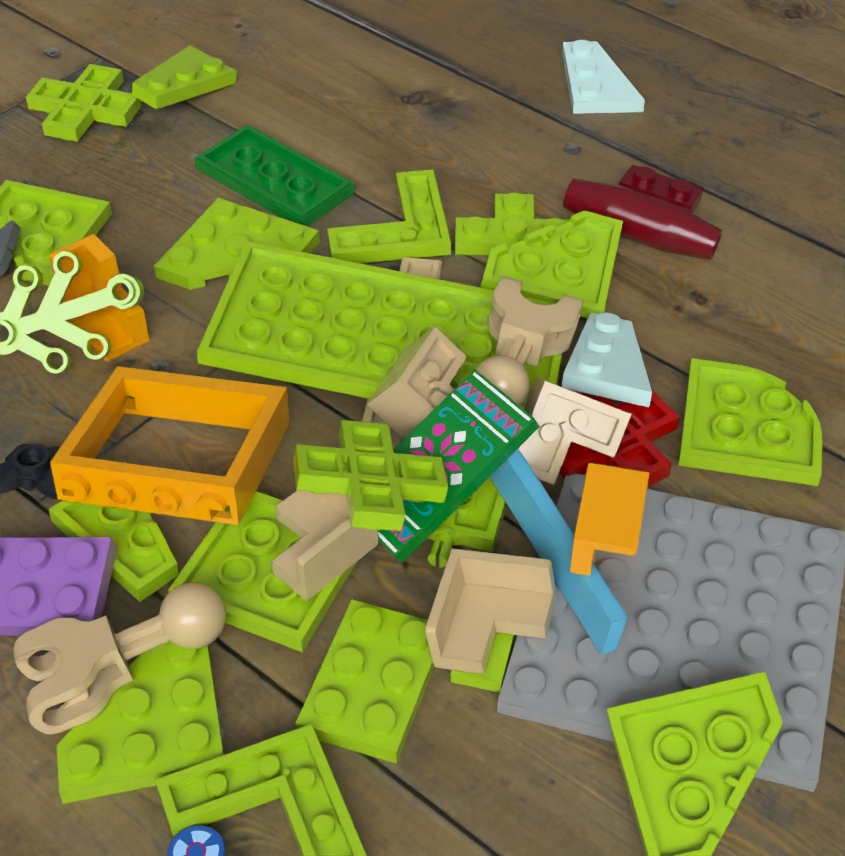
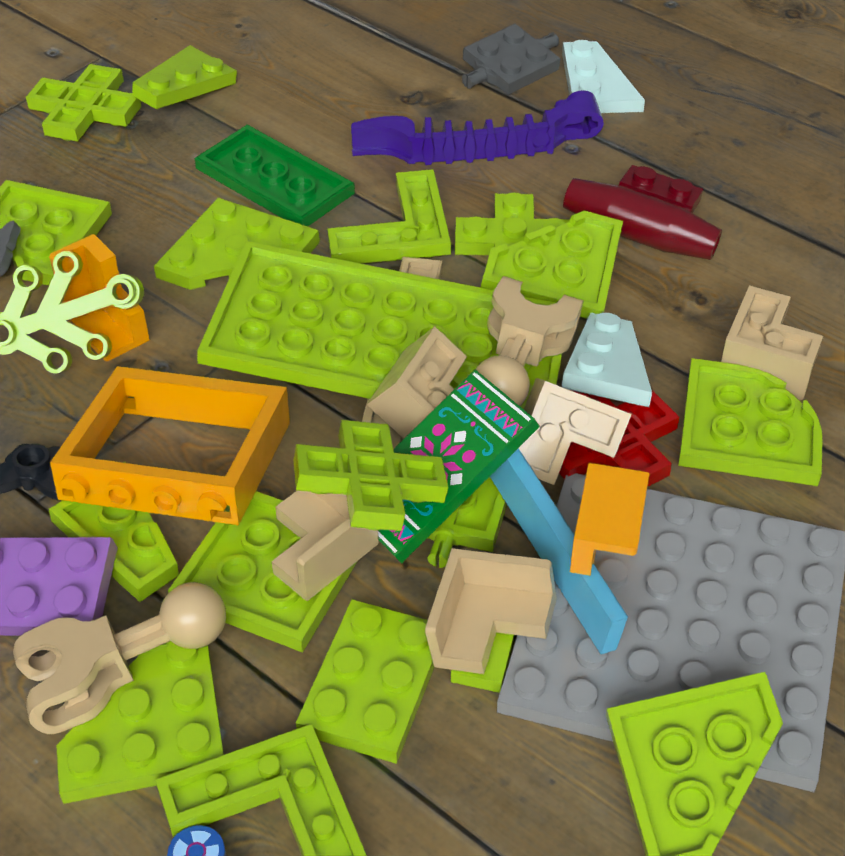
none -> dark purple piece [351,90,604,165]
none -> dark grey plate [462,24,561,95]
none -> tan panel [721,285,823,400]

